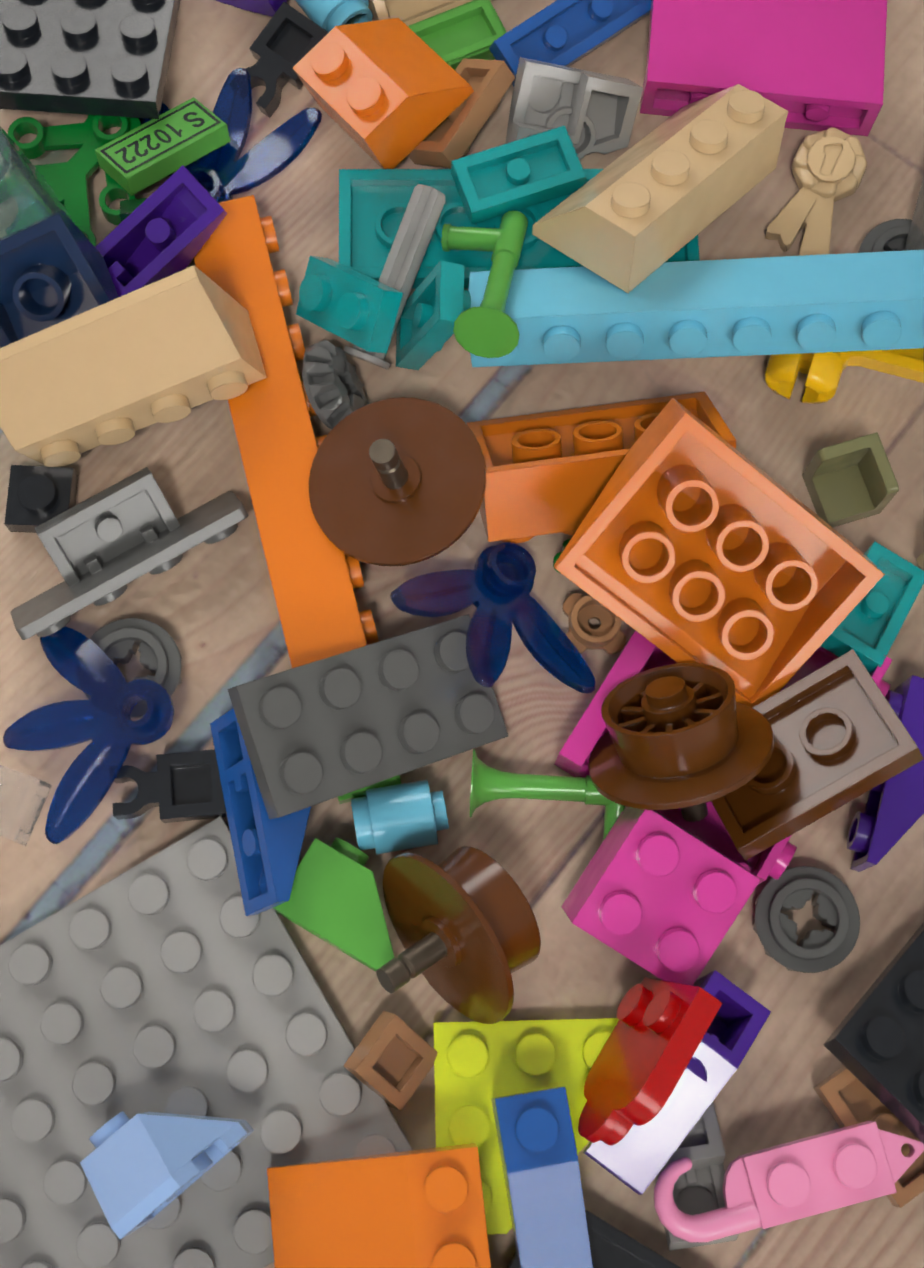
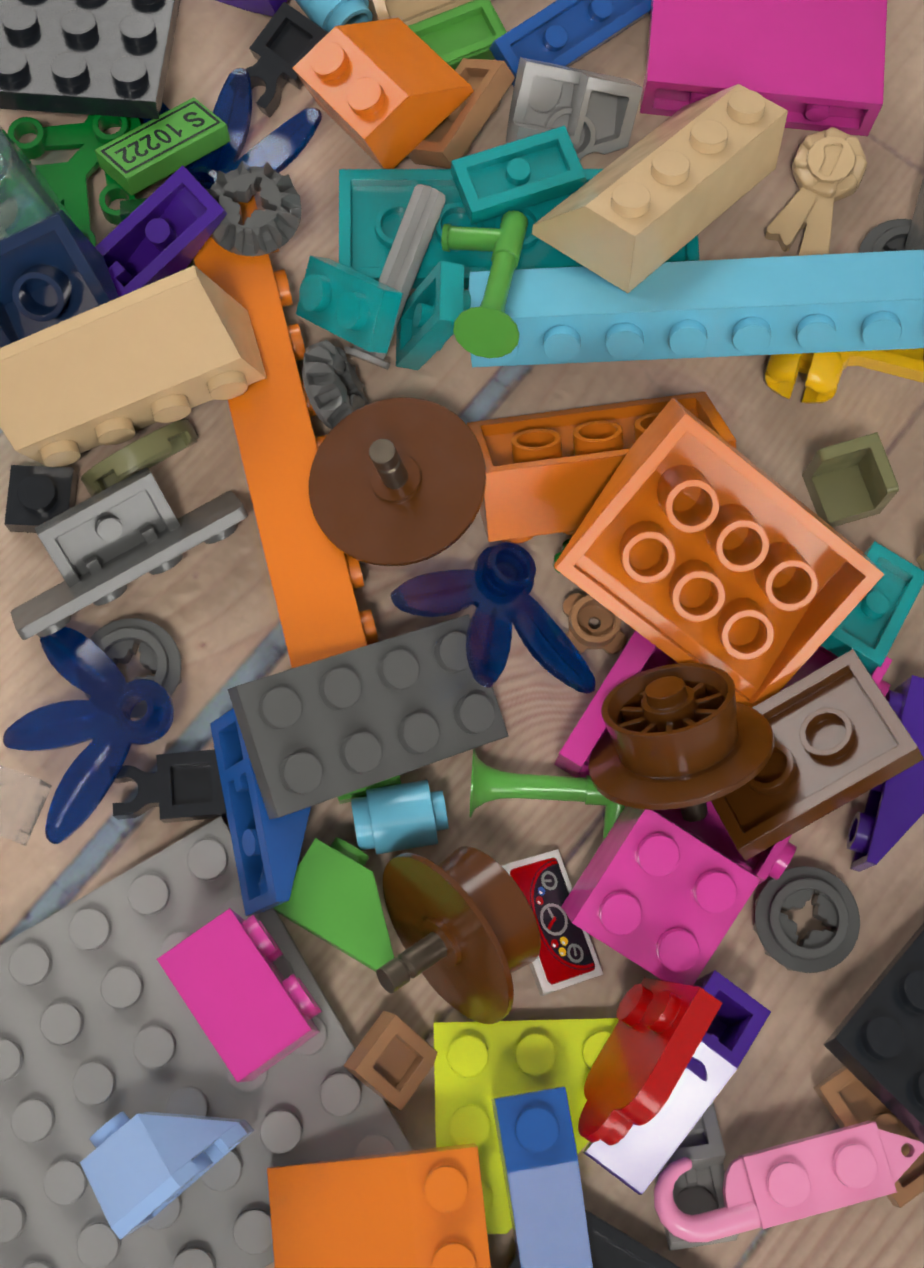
none -> olive tile [81,418,199,497]
none -> dark pink brick [156,908,322,1083]
none -> dark grey gear [206,161,302,256]
none -> slope [502,849,603,997]

